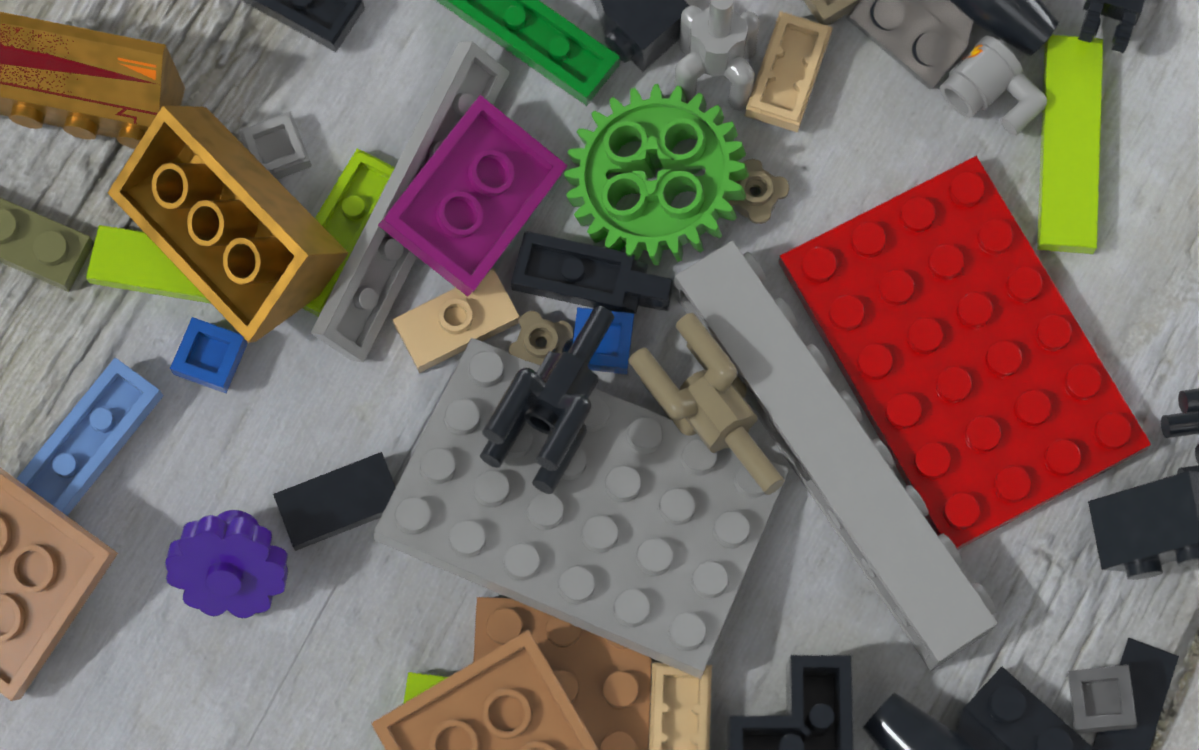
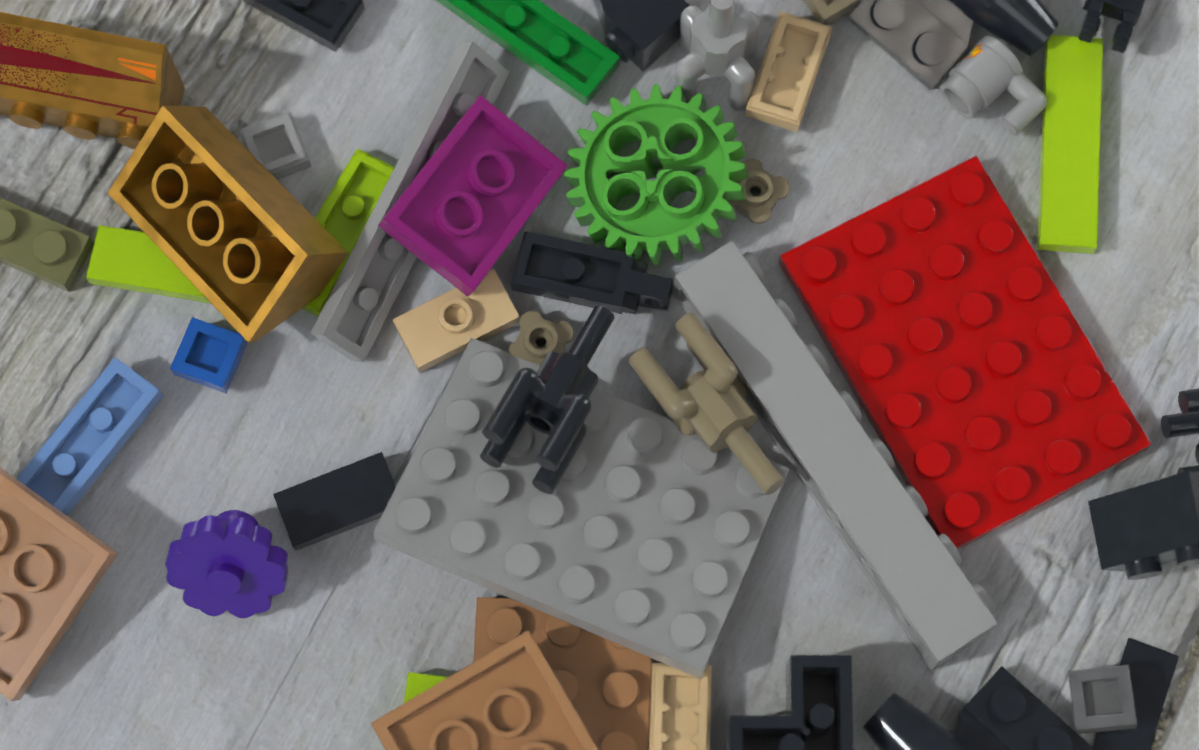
blue plate [572,307,634,375] -> none

